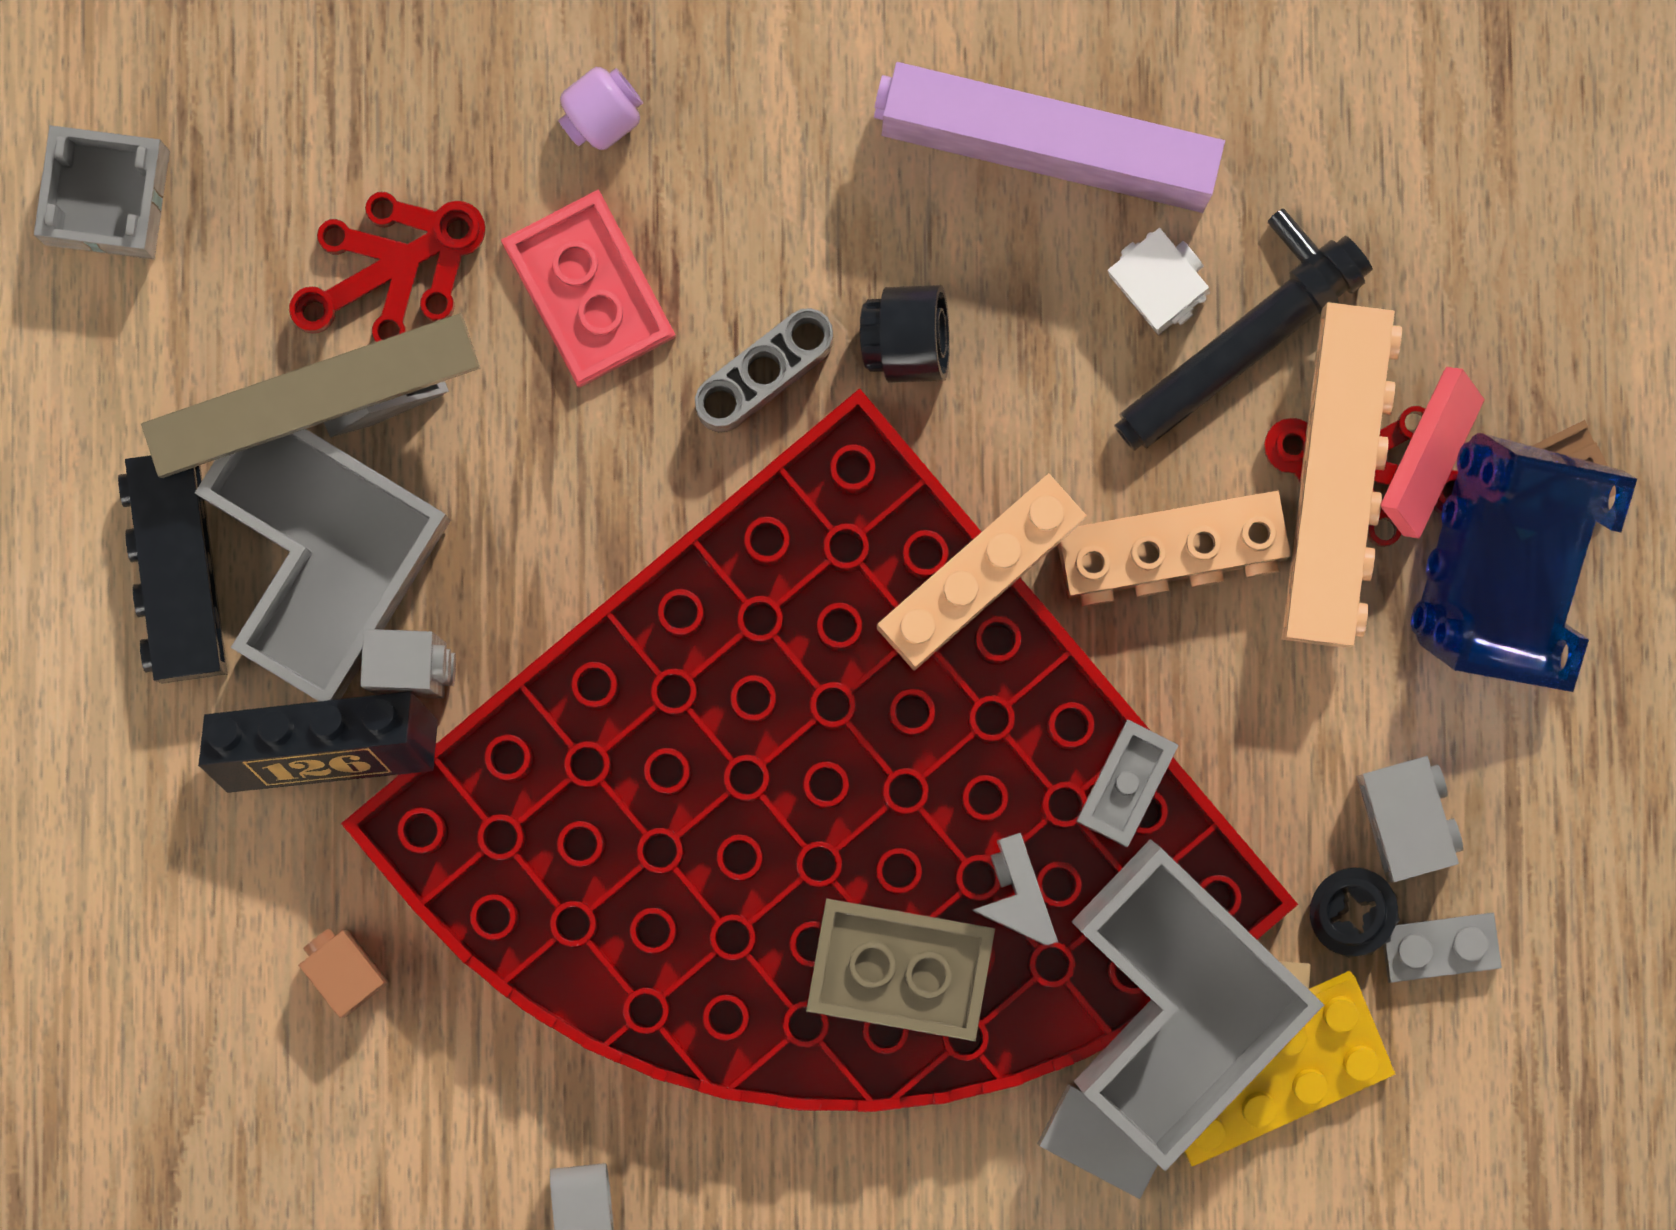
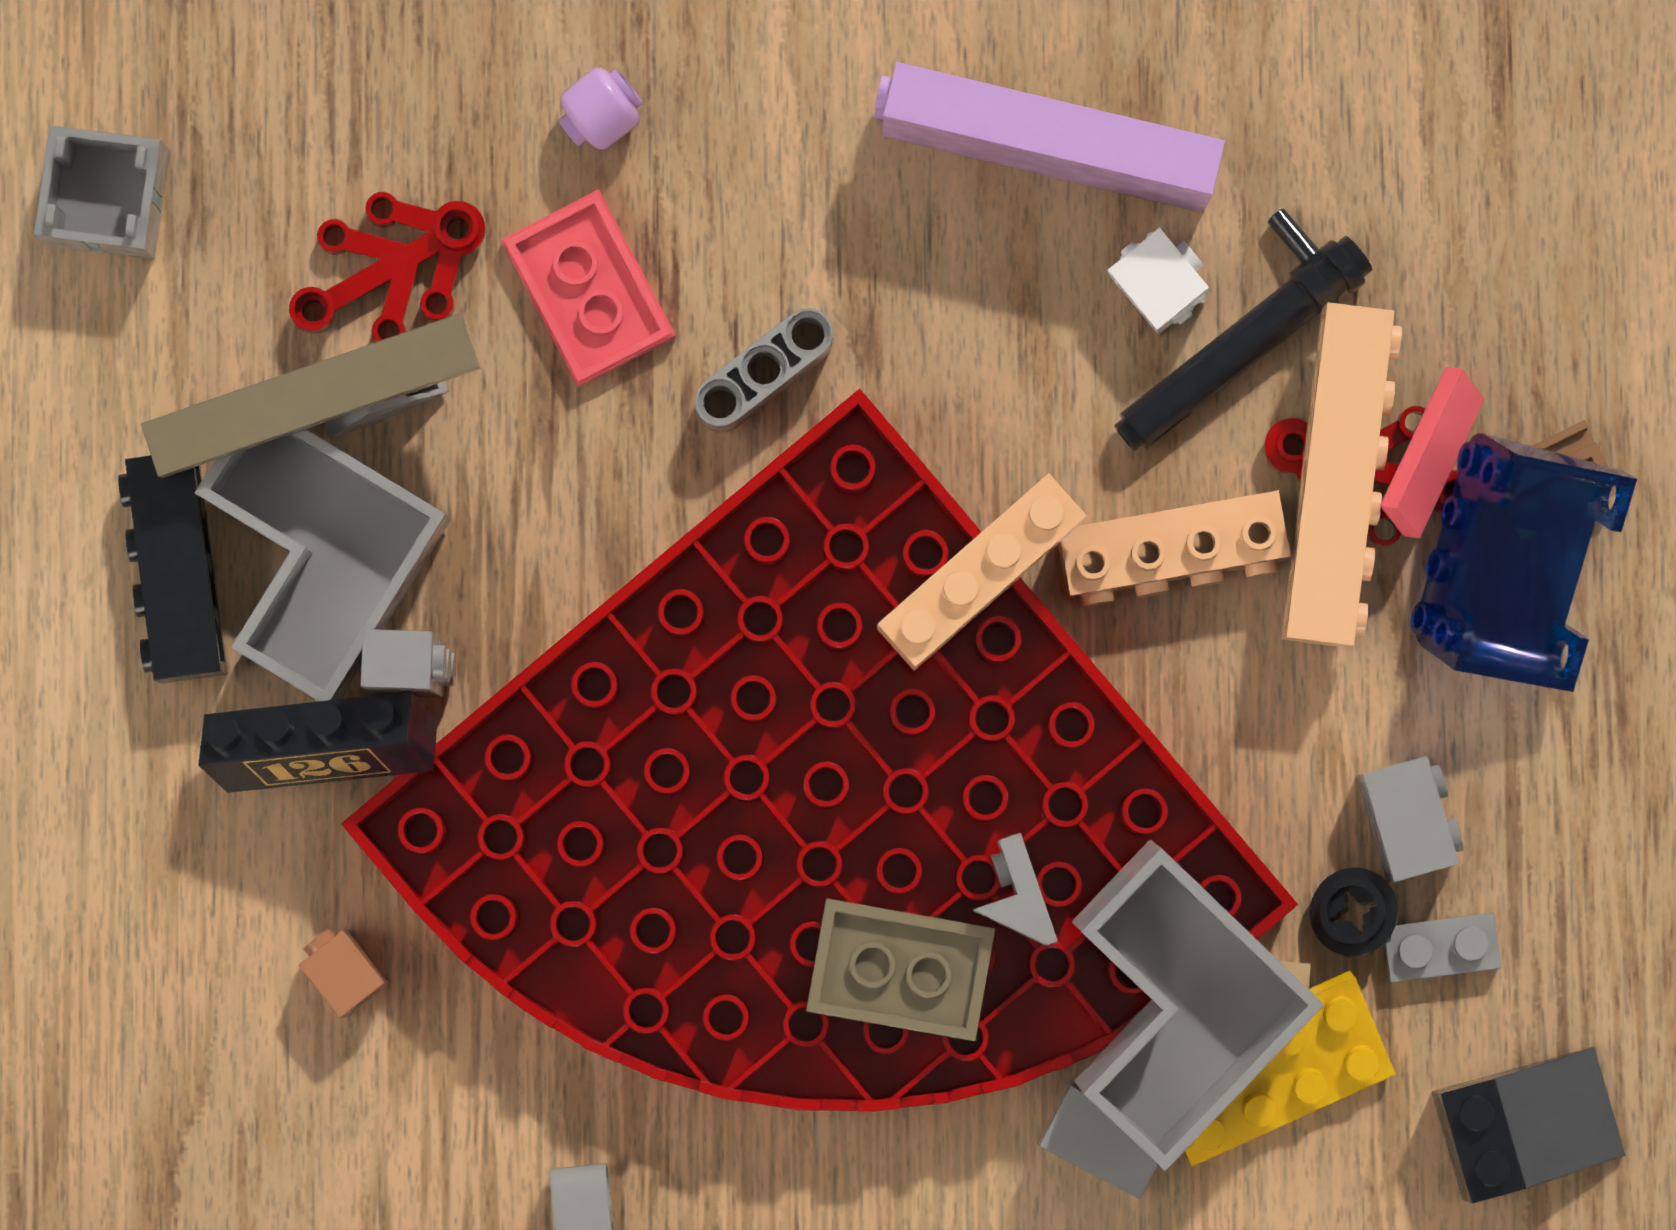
black piece [860,285,950,383] -> none
light grey plate [1076,720,1179,847] -> none
none -> black slope [1432,1047,1626,1204]

